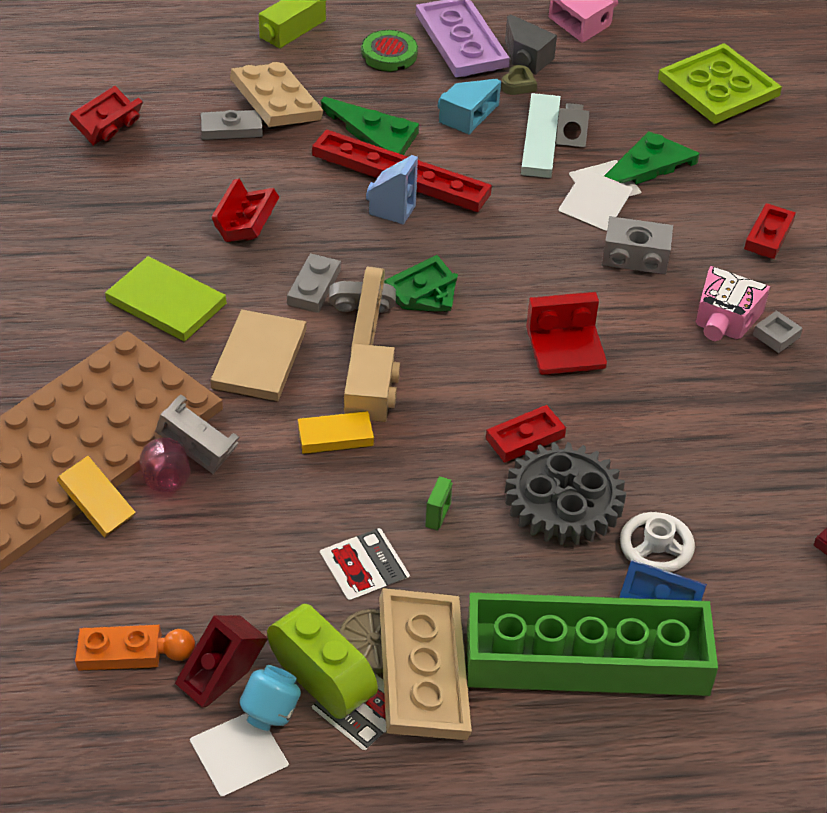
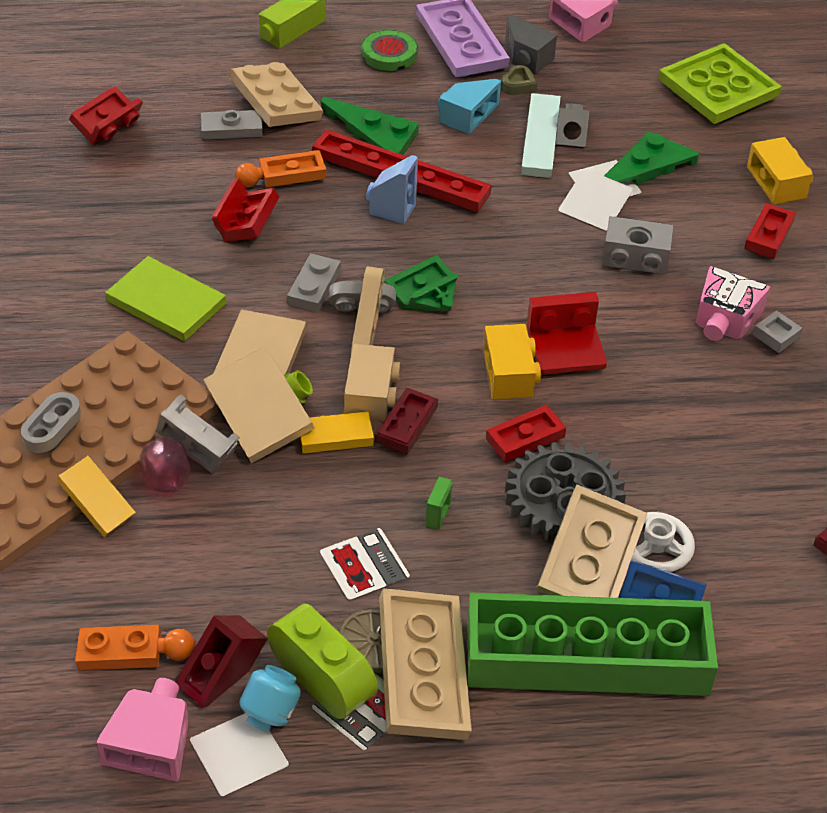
none -> light grey plate [21,392,81,453]
none -> bright pink torso [97,678,188,782]
none -> tan tile [203,346,315,464]
none -> orange plate [235,150,326,188]
none -> lime plate [284,370,313,404]
none -> dark red plate [375,387,438,455]
none -> yellow brick [483,324,541,400]
none -> tan plate [536,484,648,598]
none -> yellow brick [747,137,813,205]

